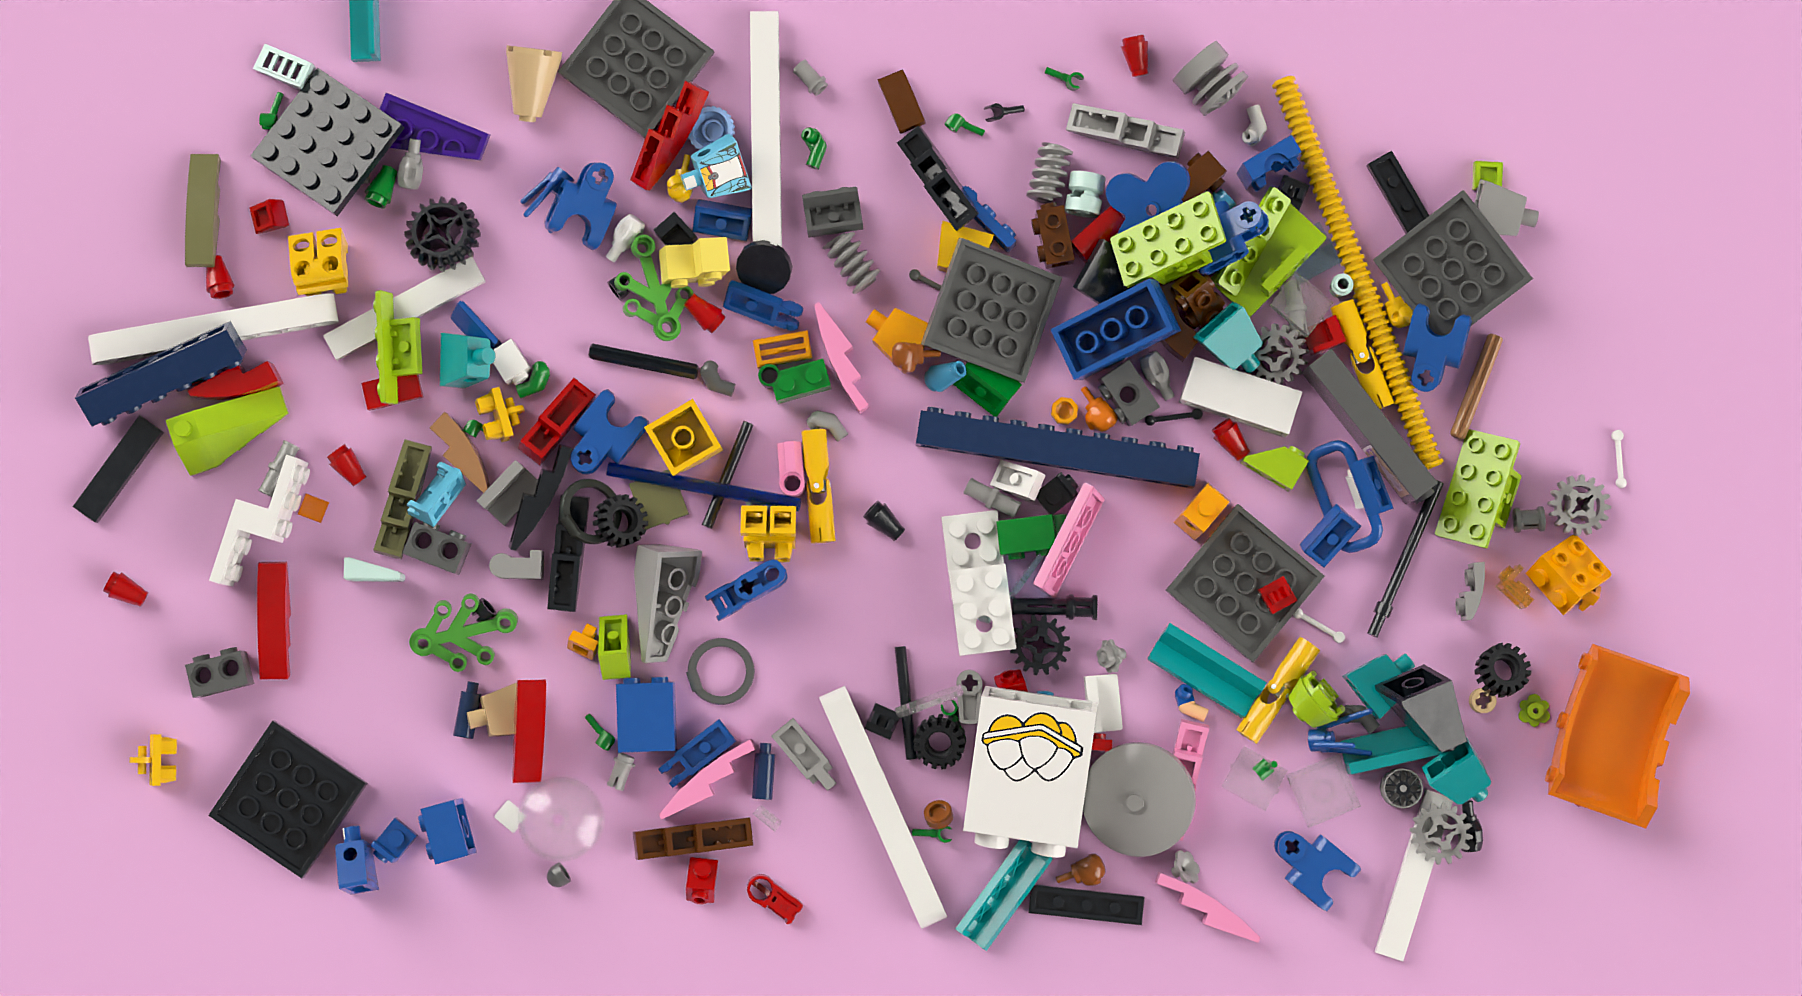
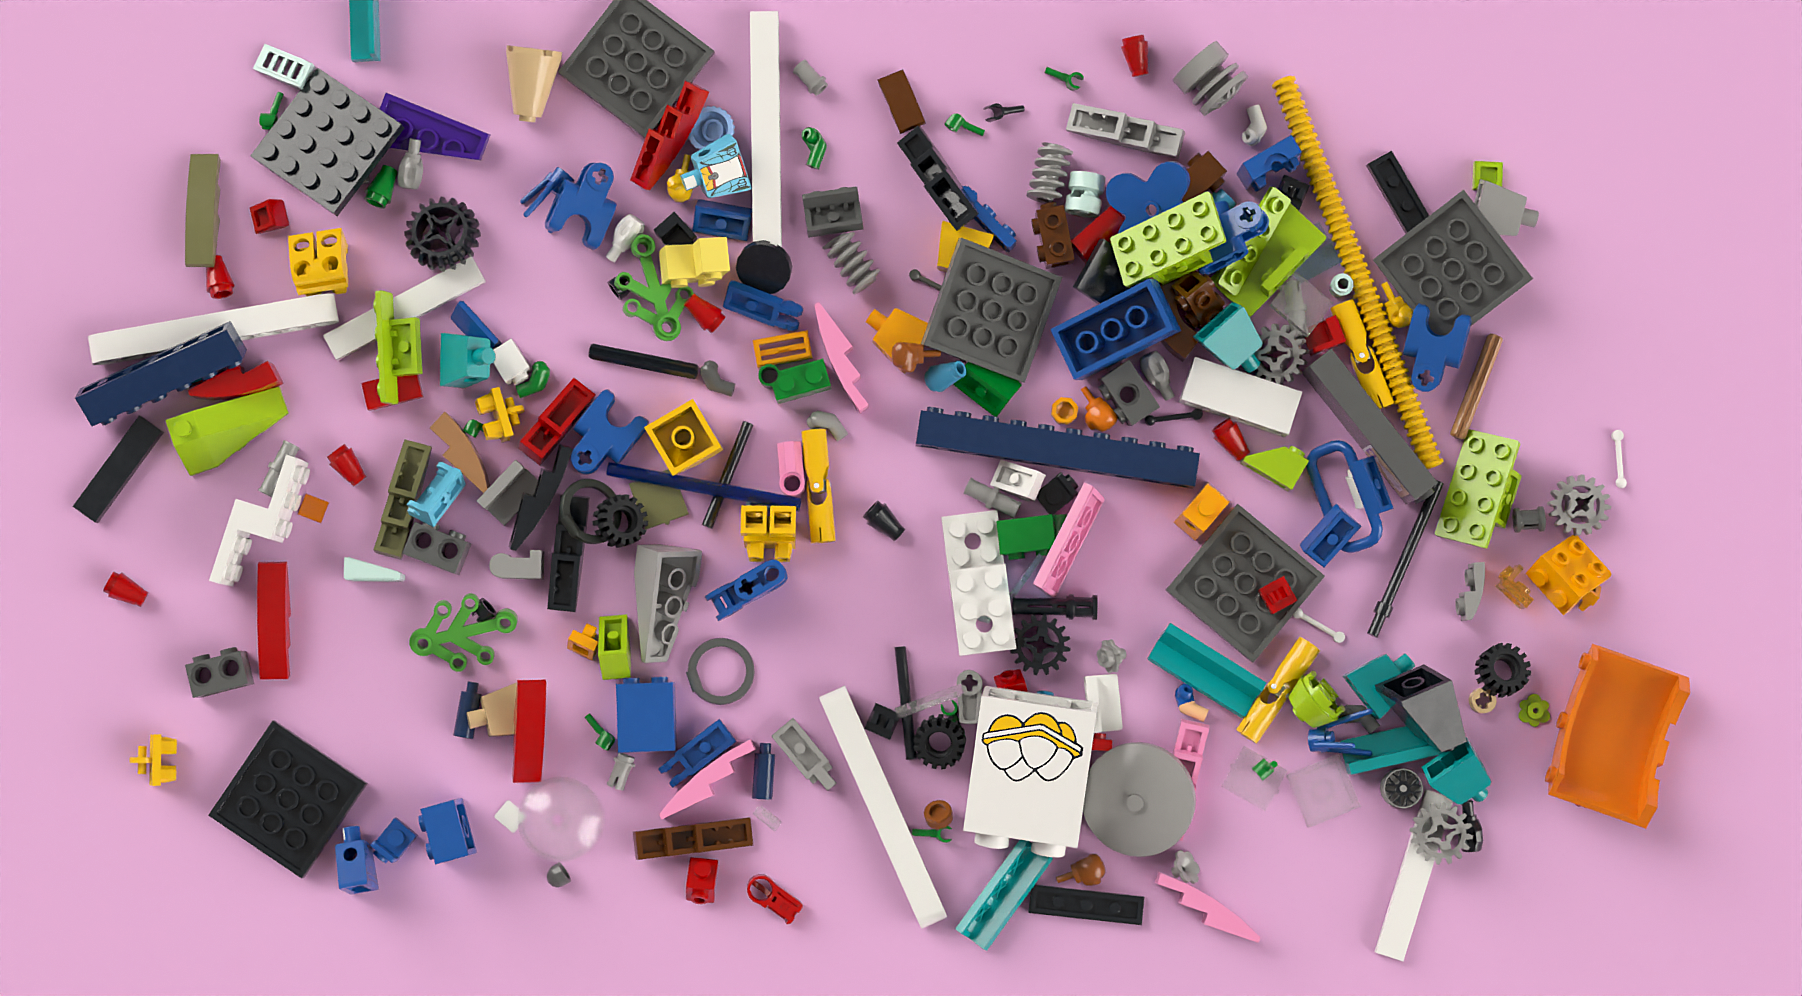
blue piece [1274,831,1361,911] -> none

